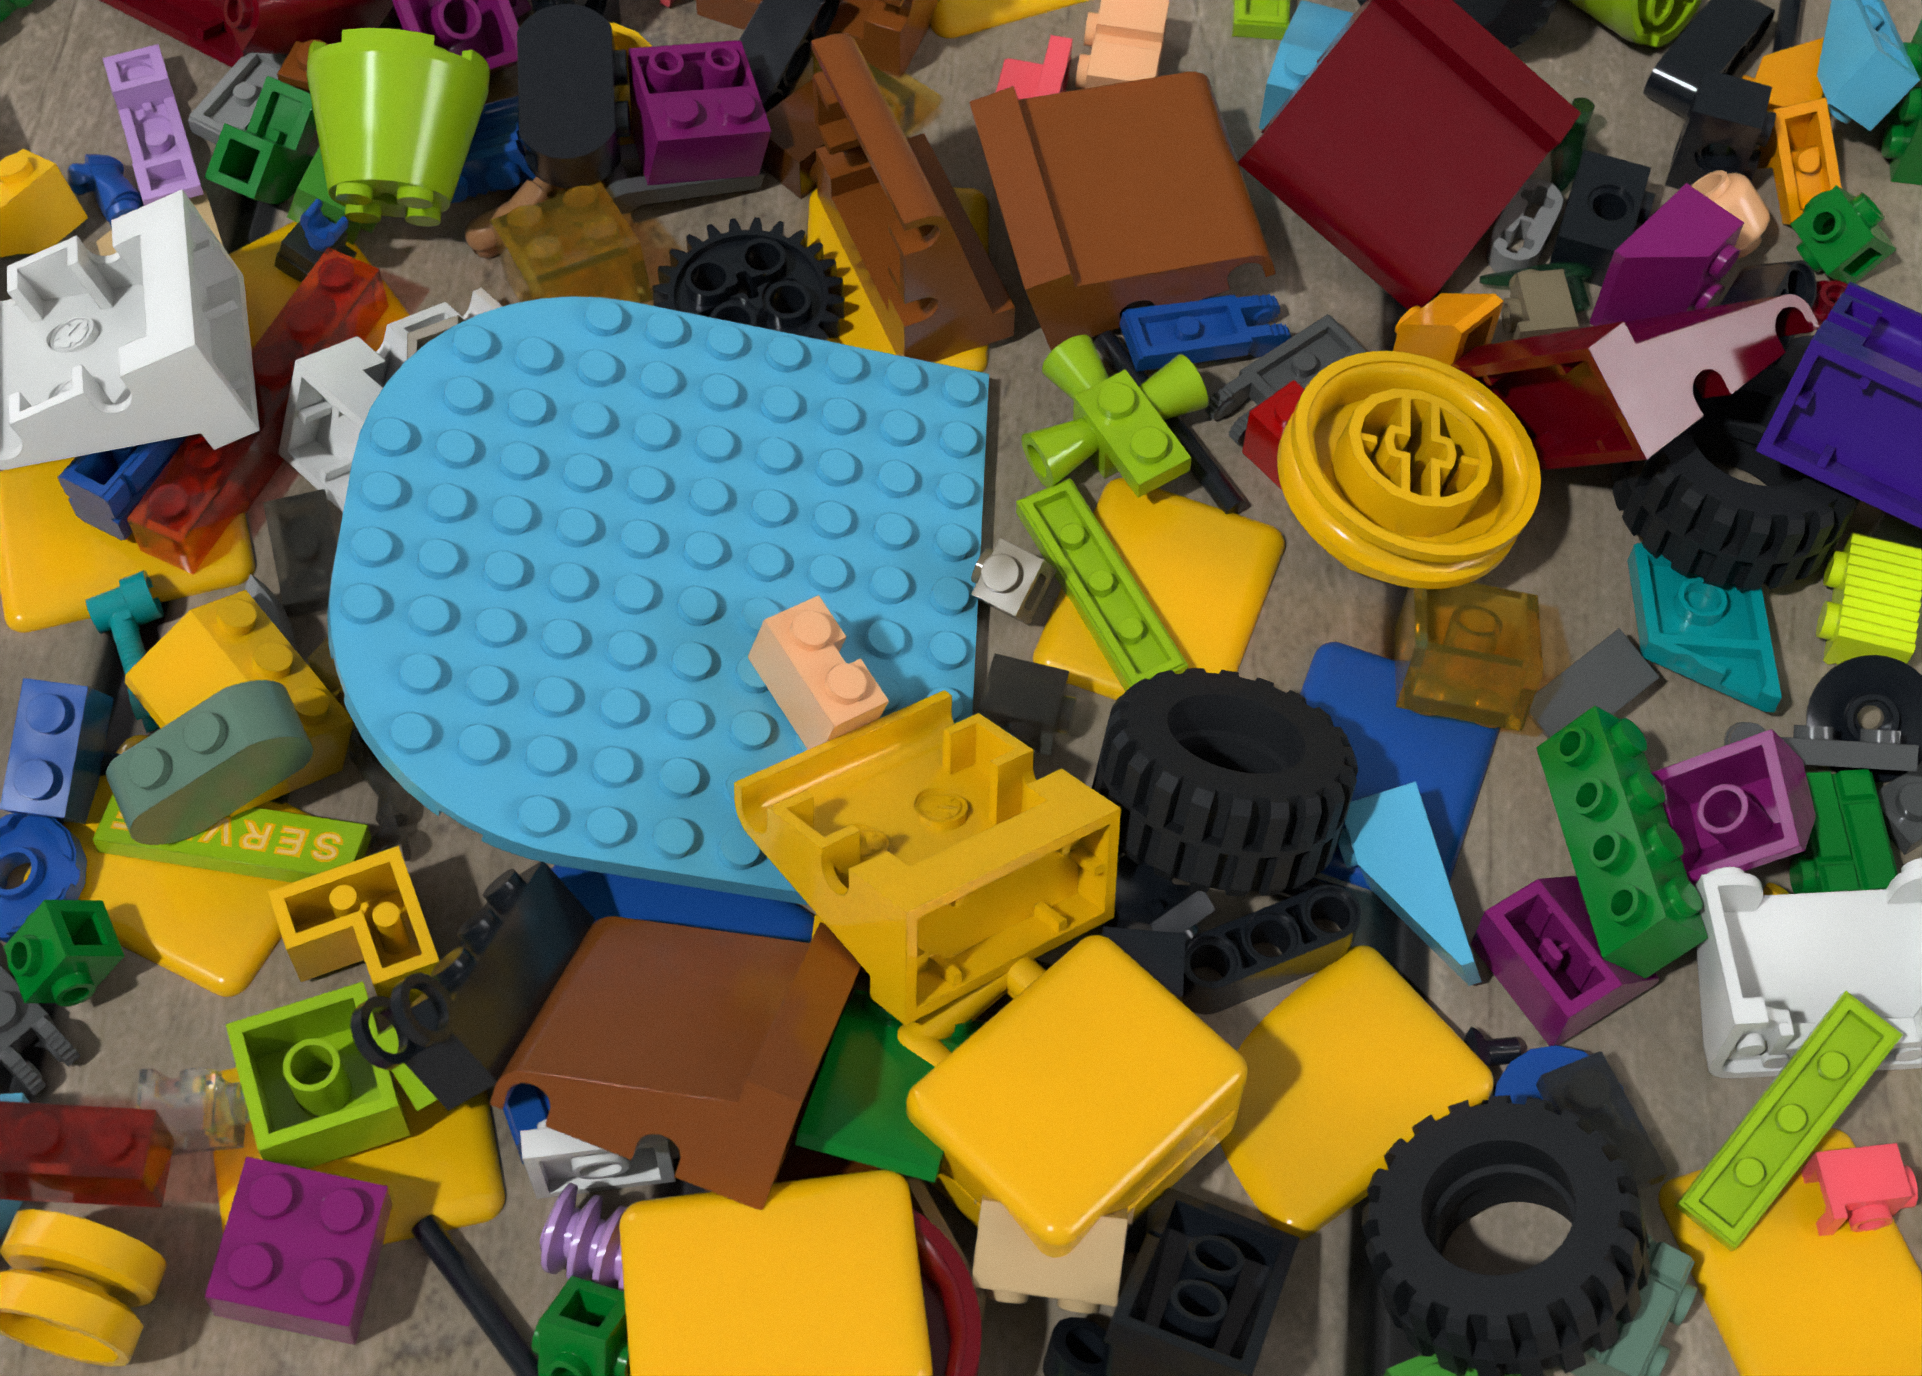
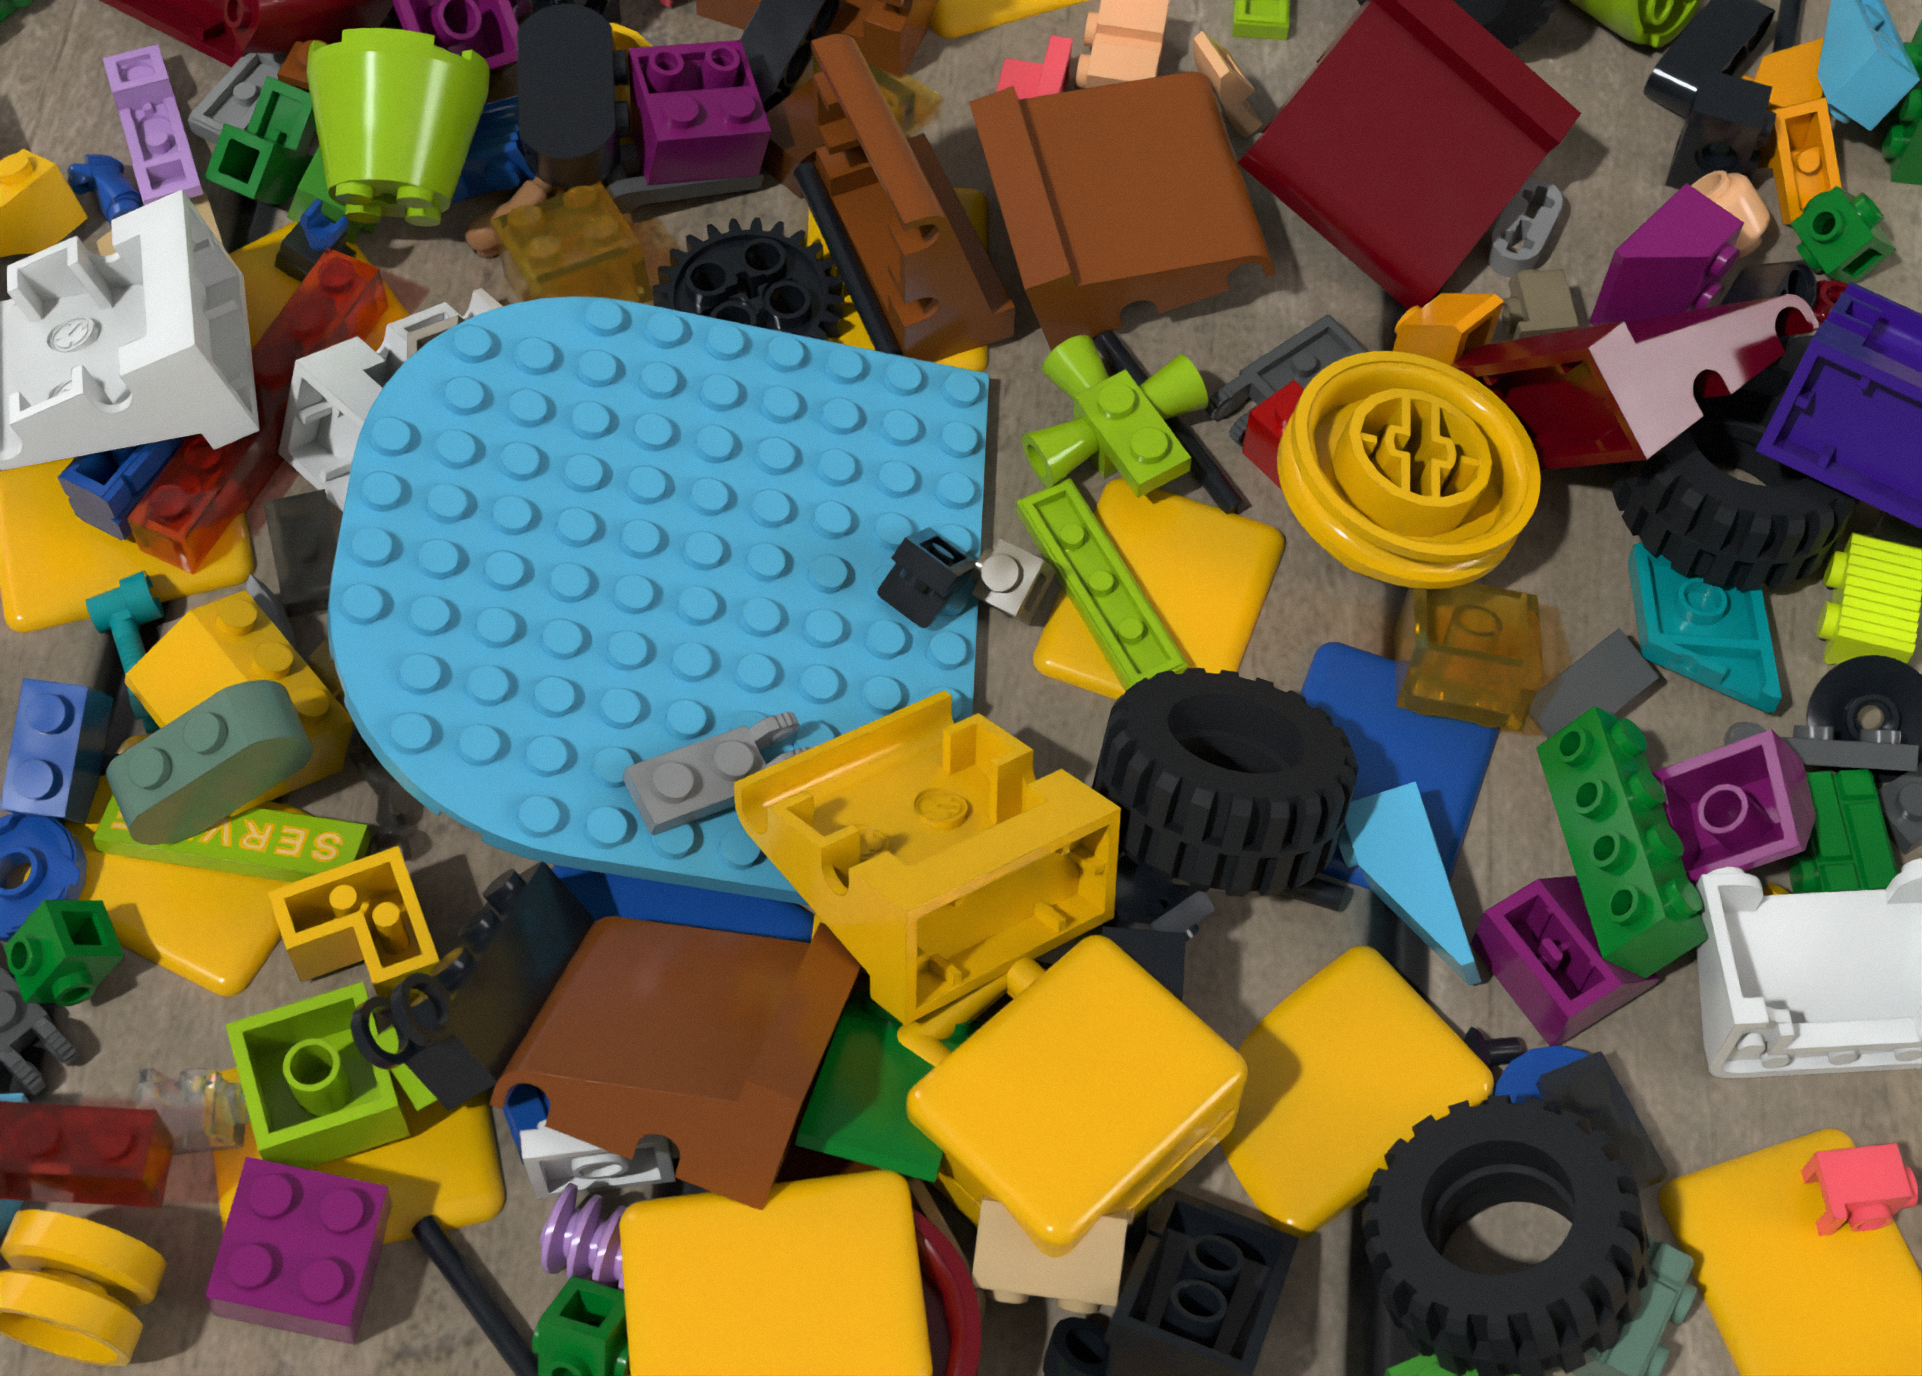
light nougat brick [748,595,889,750] -> none
clear smoke brick [978,653,1077,756] -> none
blue hinge [1119,294,1292,371] -> none
black beam [1182,884,1361,1015] -> none
medium azure slope [1259,0,1354,129] -> none
clear green bar [1479,262,1592,313] -> none
black brick [1547,149,1655,287] -> none
clear green bar [1550,97,1595,192] -> none
lime tile [1674,991,1903,1251] -> none
none -> light grey hinge [622,711,811,835]
none -> black bar [794,162,903,356]
none -> black slope [877,527,977,628]
none -> light nougat slope [1193,31,1263,139]

